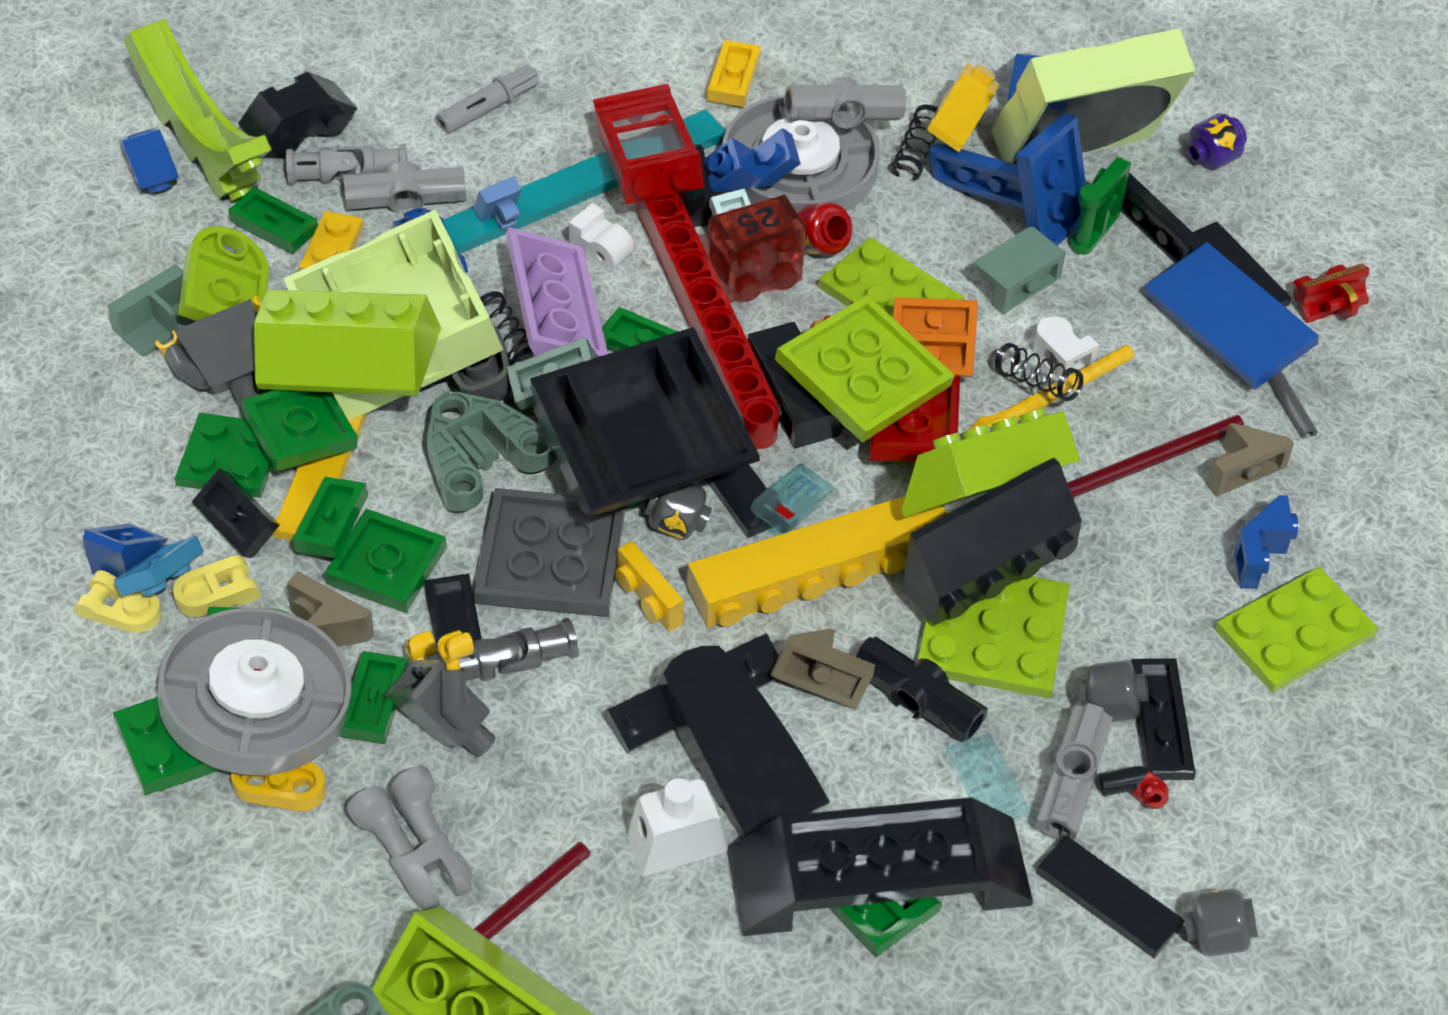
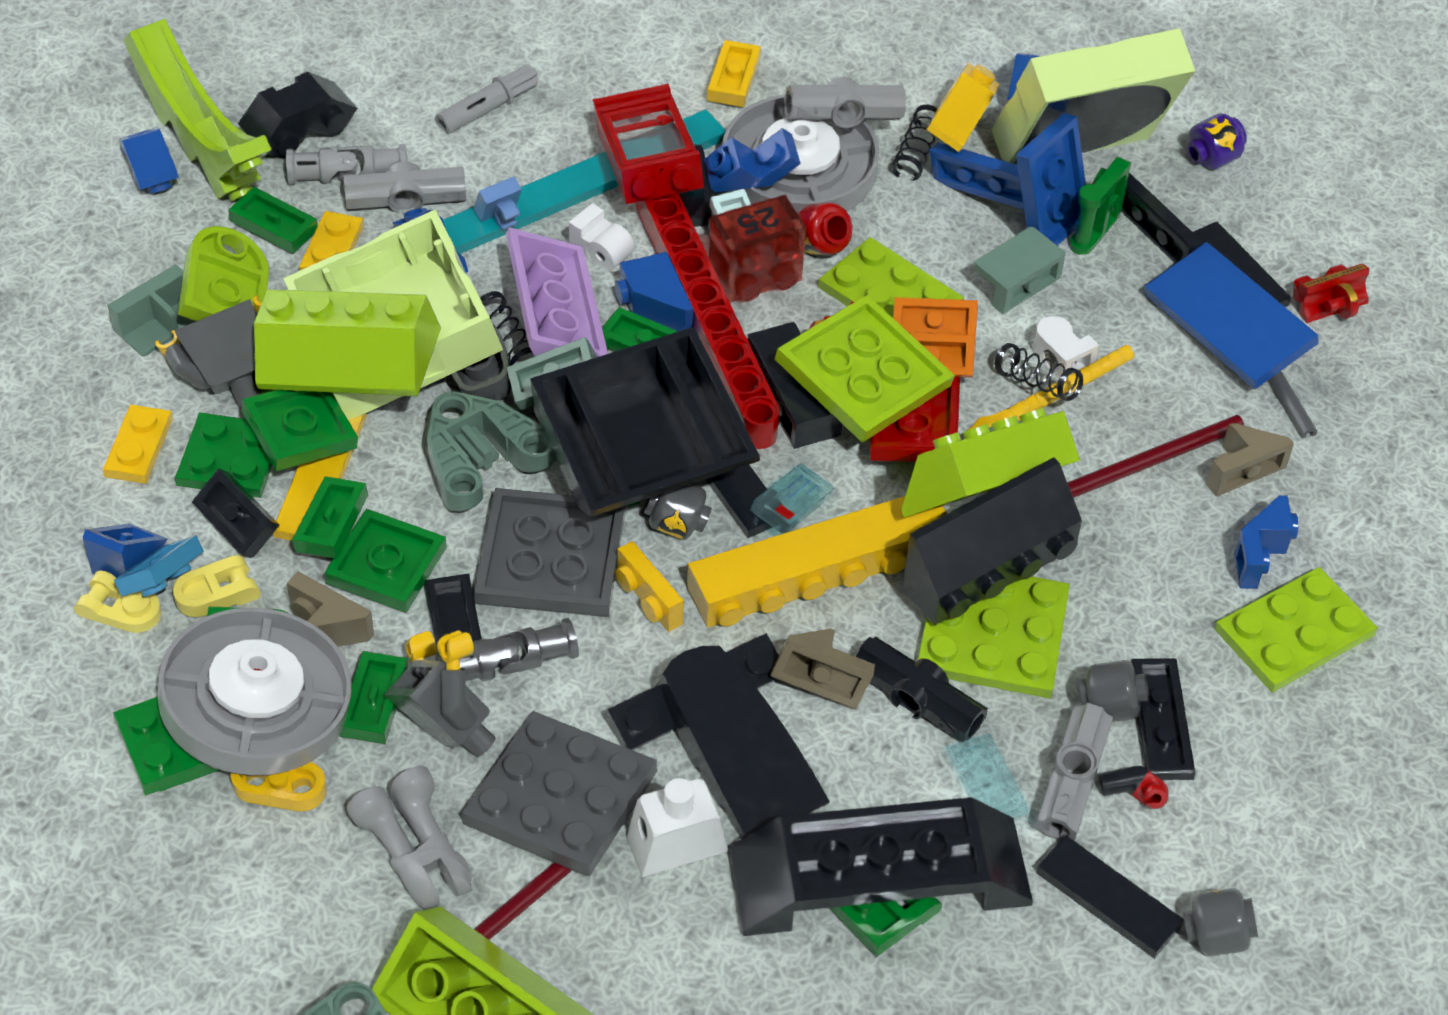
none -> yellow plate [103,404,173,484]
none -> dark grey plate [462,711,657,877]
none -> blue slope [615,252,693,331]

